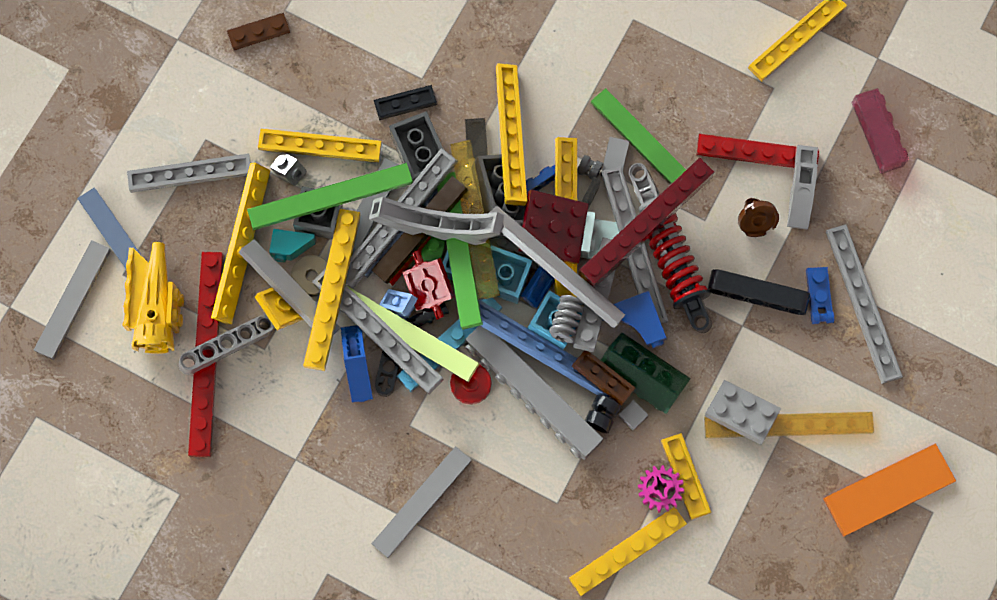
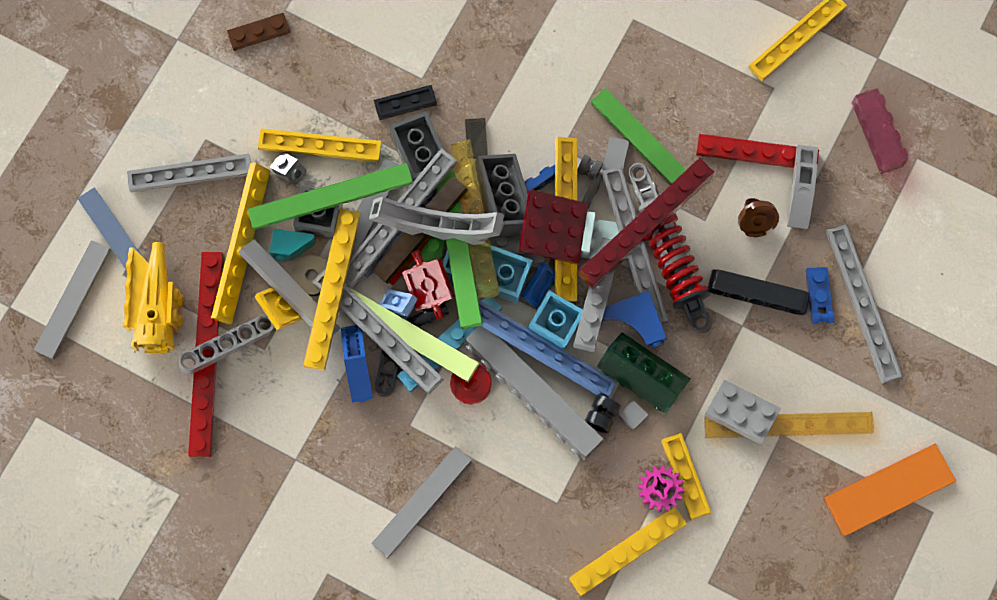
light grey tile [489,206,625,328] -> none
yellow plate [496,63,527,206] -> none
light grey piece [549,295,584,343] -> none
reddish brown plate [572,350,635,406] -> none

